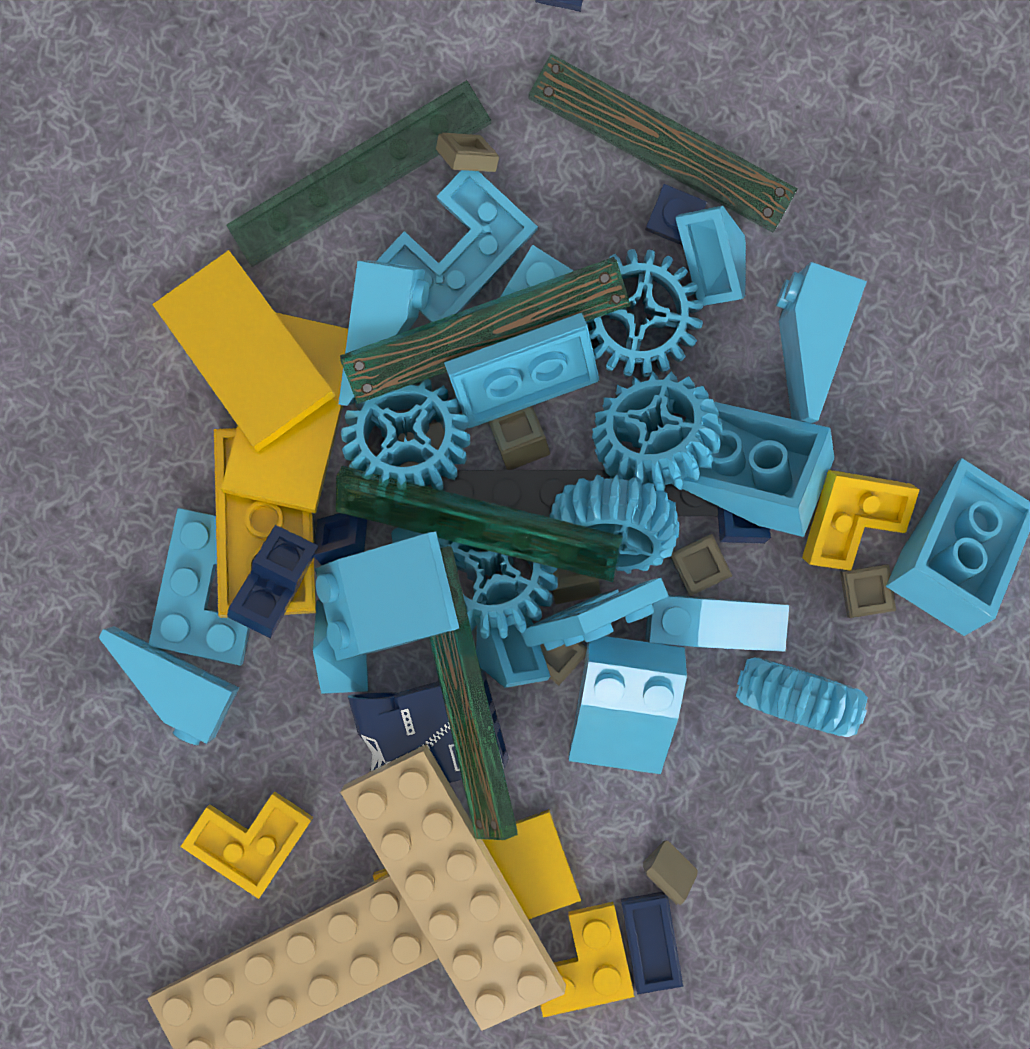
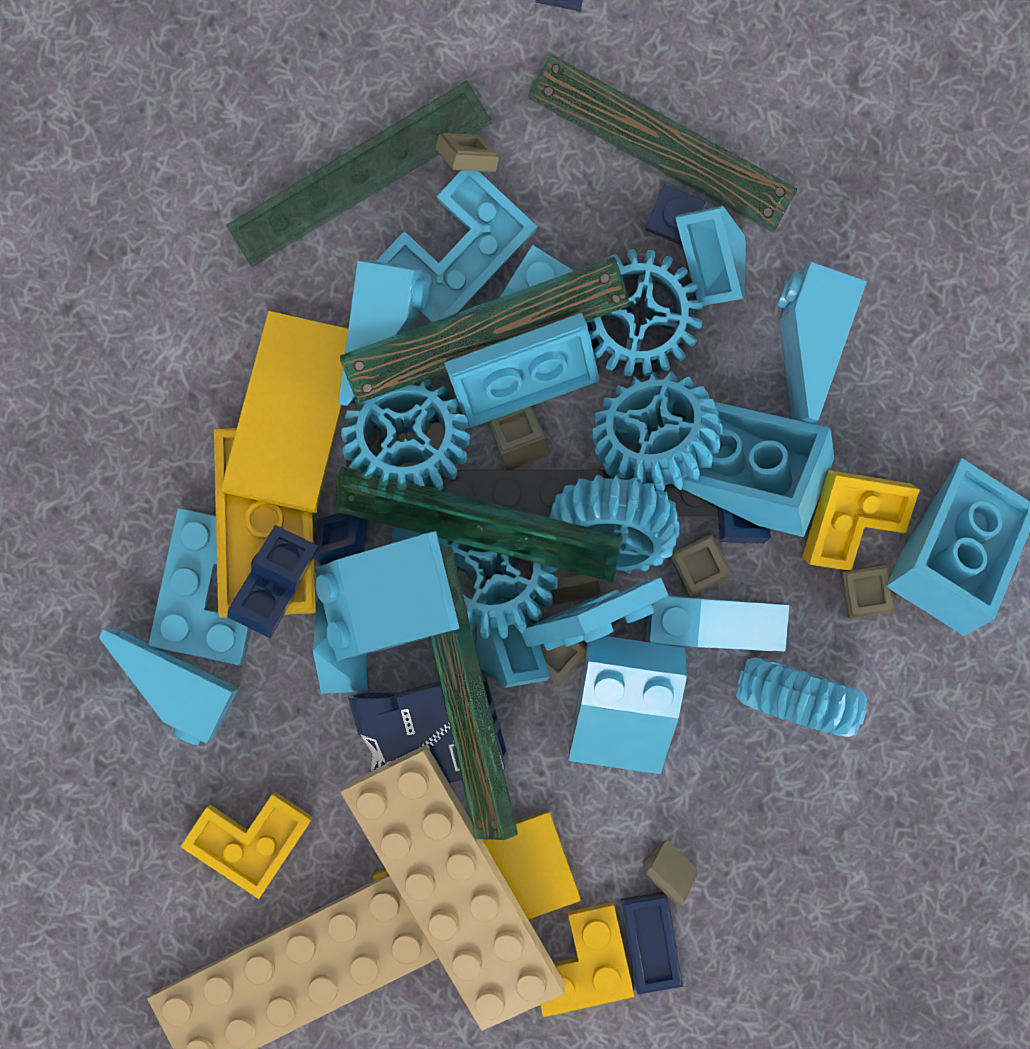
yellow tile [152,250,336,452] -> none

